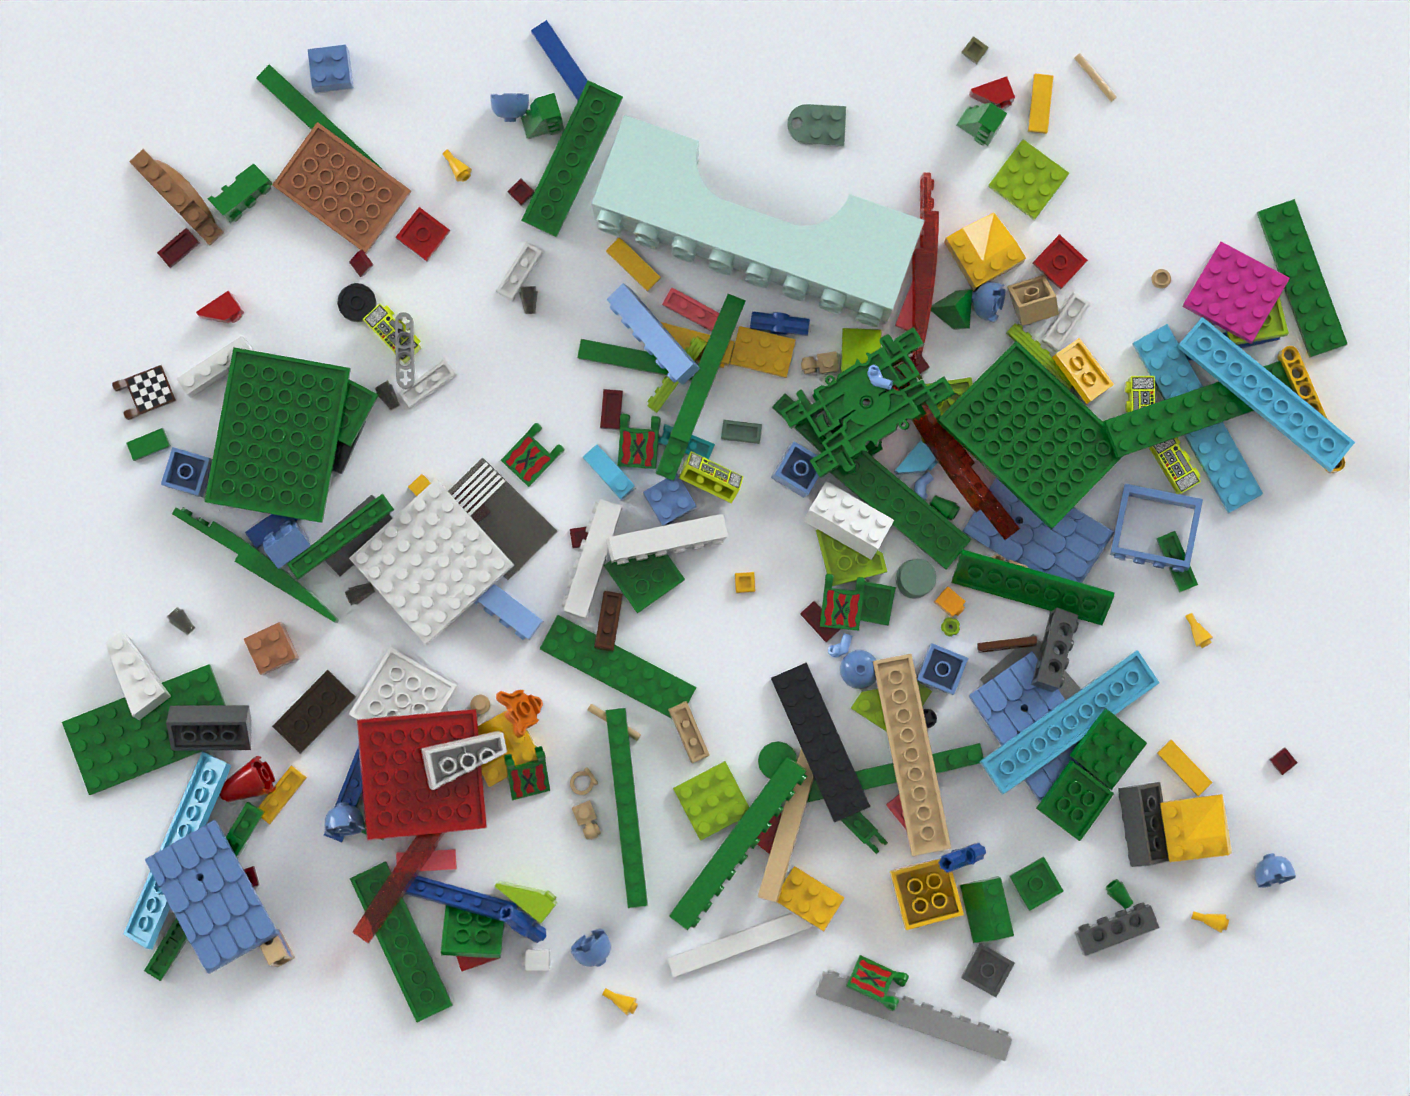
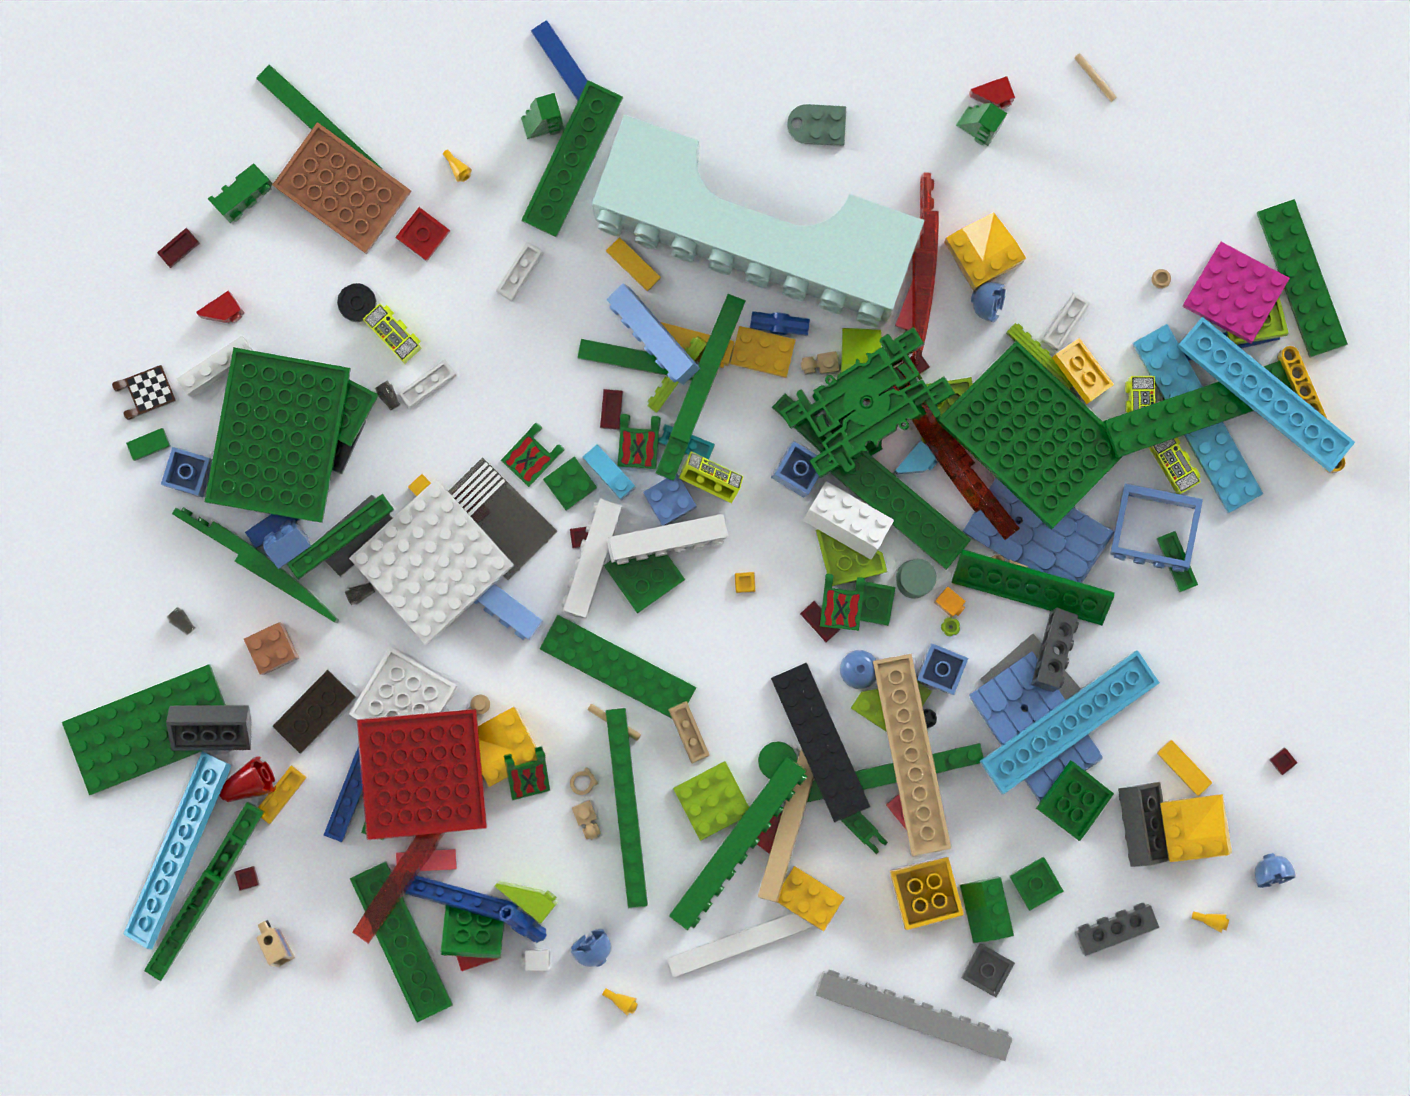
white wedge [105,631,171,720] -> none
medium nougat piece [129,149,224,245] -> none
medium blue piece [144,820,279,974] -> none
medium blue brick [307,44,354,93] -> none
medium blue cylinder [324,802,365,836] -> none
dark red tile [349,250,374,277] -> none
light grey beam [395,312,415,389] -> none
white wedge [421,731,507,790] -> none
medium blue cylinder [490,93,529,122] -> none
orange tile [496,690,543,738] -> none
dark red tile [507,178,535,206] -> none
clear smoke cone [519,286,538,314] -> none
reddish brown tile [594,591,623,652] -> none
coral tile [662,287,719,332] -> none
sand green tile [721,420,762,444] -> none
light blue arm [828,633,853,658] -> none
green flag [846,955,909,1011] -> none
light blue arm [868,365,893,390] -> none
light blue arm [914,472,934,500] -> none
green slope [928,289,973,330] -> none
green cone [930,495,961,521] -> none
blue piece [939,843,986,872] -> none
olive plate [961,36,989,64] -> none
reddish brown tile [977,636,1037,653] -> none
lime plate [988,139,1069,221] -> none
tan slope [1007,275,1059,326] -> none
yellow tile [1028,73,1054,134] -> none
red plate [1032,234,1088,290] -> none
green plate [1069,708,1147,790] -> none
green cone [1105,879,1134,909] -> none
yellow cone [1185,613,1213,648] -> none
none -> green plate [543,456,598,511]

